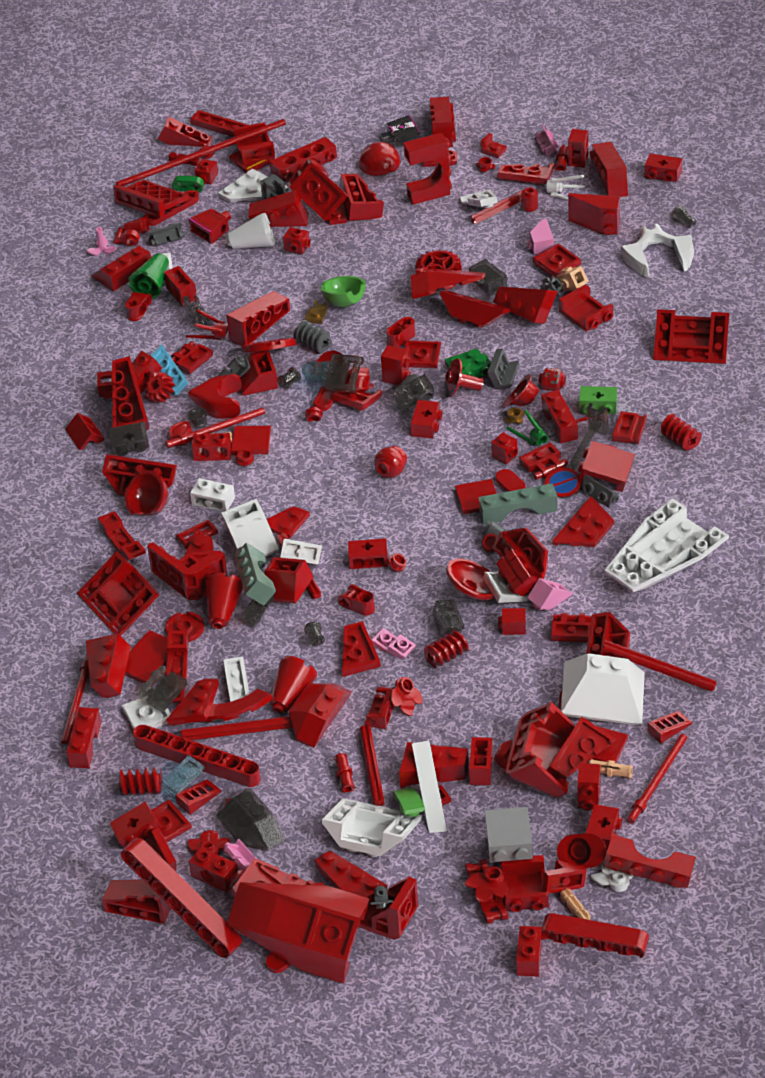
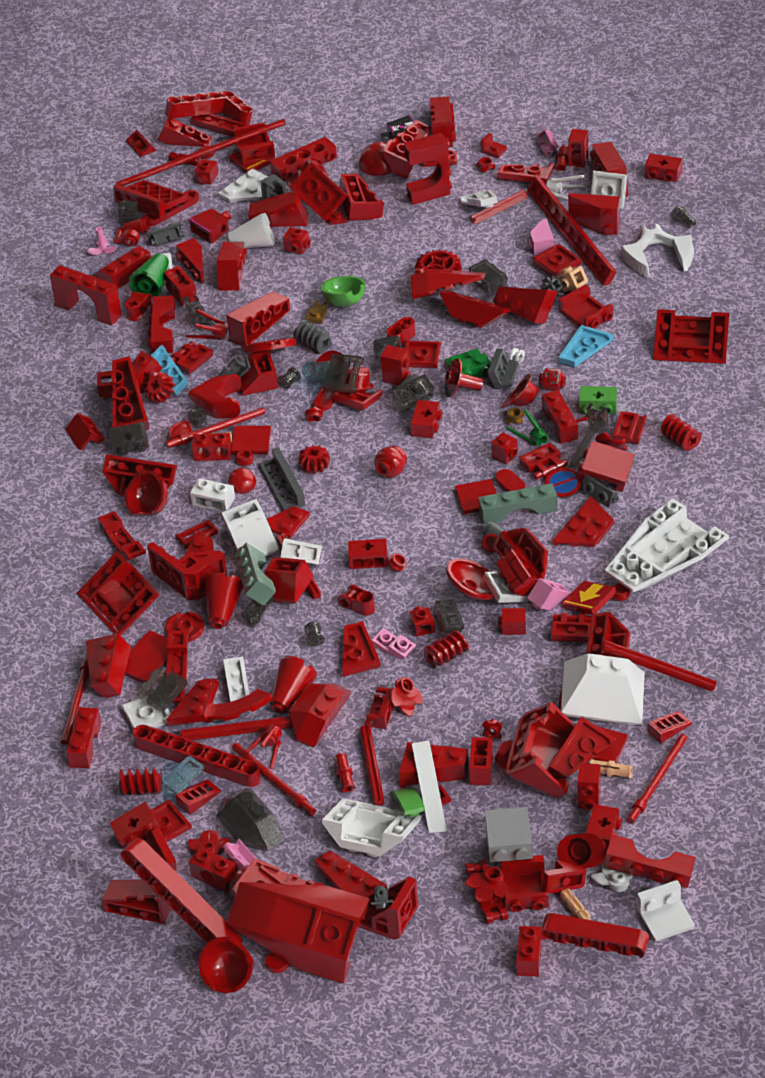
green beam [172,176,204,192] -> none
red brick [521,187,539,212] -> none
none -> red arch [50,265,122,326]
none -> clear smoke brick [117,200,140,226]
none -> red slope [126,129,157,157]
none -> red arch [147,295,176,354]
none -> red beam [165,91,253,125]
none -> red slope [175,238,204,283]
none -> red cylinder [198,936,254,993]
none -> red wedge [217,242,247,291]
none -> red hair [228,468,256,494]
none -> red bar [232,742,317,816]
none -> red plant [245,725,282,769]
none -> dark grey fence [259,447,305,511]
none -> red gear [298,444,330,474]
none -> clear smoke slope [373,336,401,369]
none -> red wedge [382,120,432,179]
none -> red brick [410,606,435,637]
none -> red plate [482,719,503,739]
none -> white bush [509,348,525,364]
none -> red plate [527,176,617,285]
none -> medium azure wing [558,325,614,367]
none -> red tile [561,580,616,615]
none -> white tile [591,171,627,209]
none -> red plate [596,432,628,451]
none -> red plate [612,583,630,601]
none -> white bracket [637,880,695,941]

